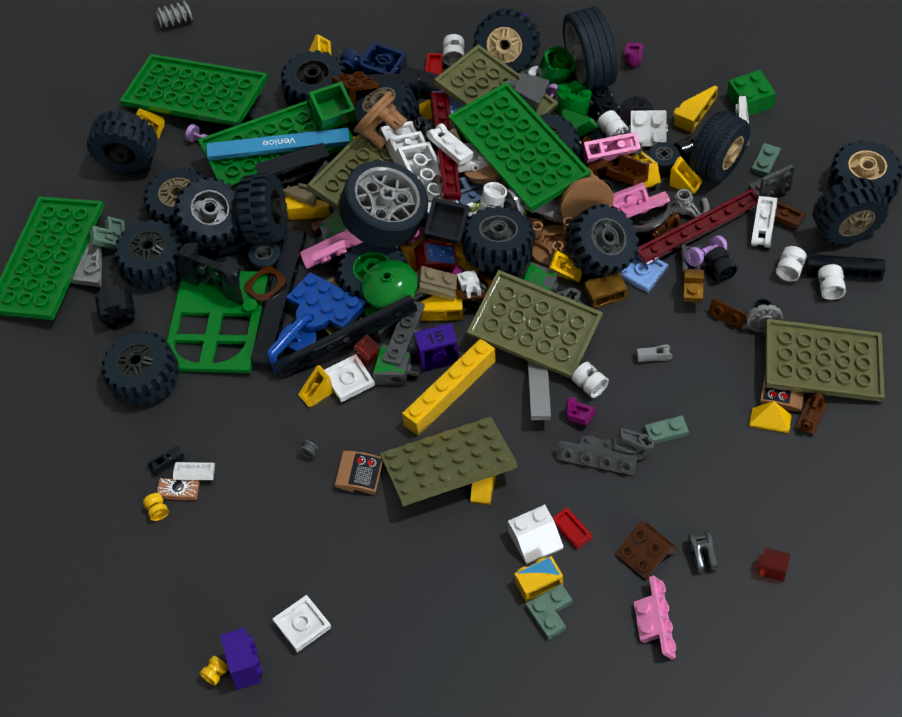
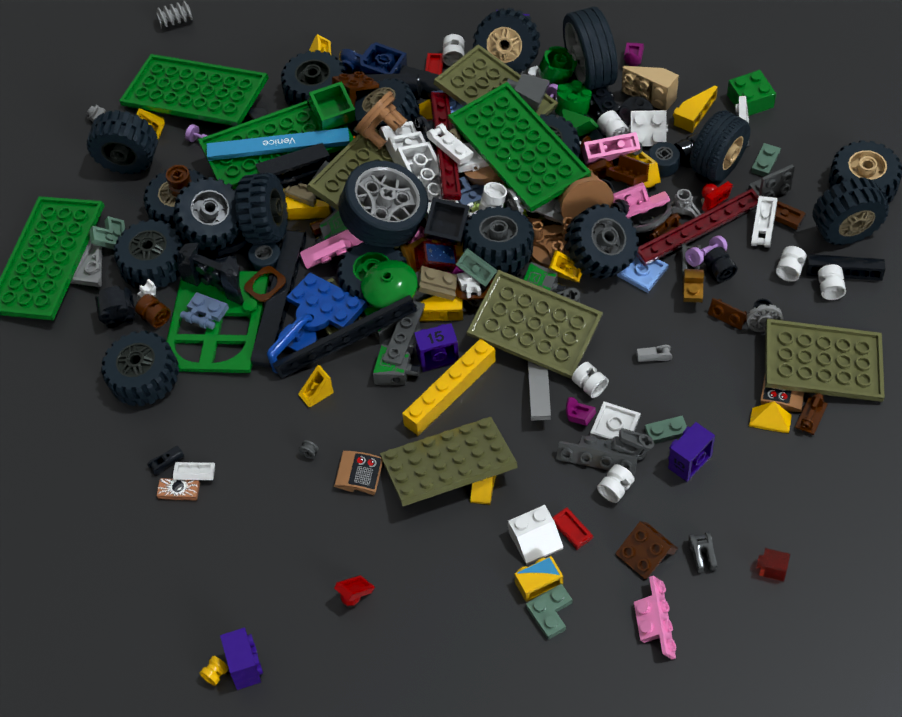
yellow wheel [143,493,169,521] -> none
white plate [272,595,332,653] -> none
white plate [324,354,375,402] -> none
clear red brick [353,334,380,364] -> none
pearl gold brick [584,273,628,308] -> none
yellow slope [669,156,702,194] -> none
none -> light grey plate [86,104,106,122]
none -> reddish brown wheel [135,294,171,328]
none -> white plate [137,279,156,302]
none -> reddish brown wheel [166,165,192,197]
none -> sand blue plate [180,292,229,330]
none -> red tile [334,575,375,606]
none -> sand green plate [456,248,498,287]
none -> white tile [590,402,641,440]
none -> white wheel [597,464,635,503]
none -> black plate [611,199,630,214]
none -> tan slope [622,66,679,111]
none -> dark purple brick [668,422,715,482]
none -> red tile [702,181,733,212]

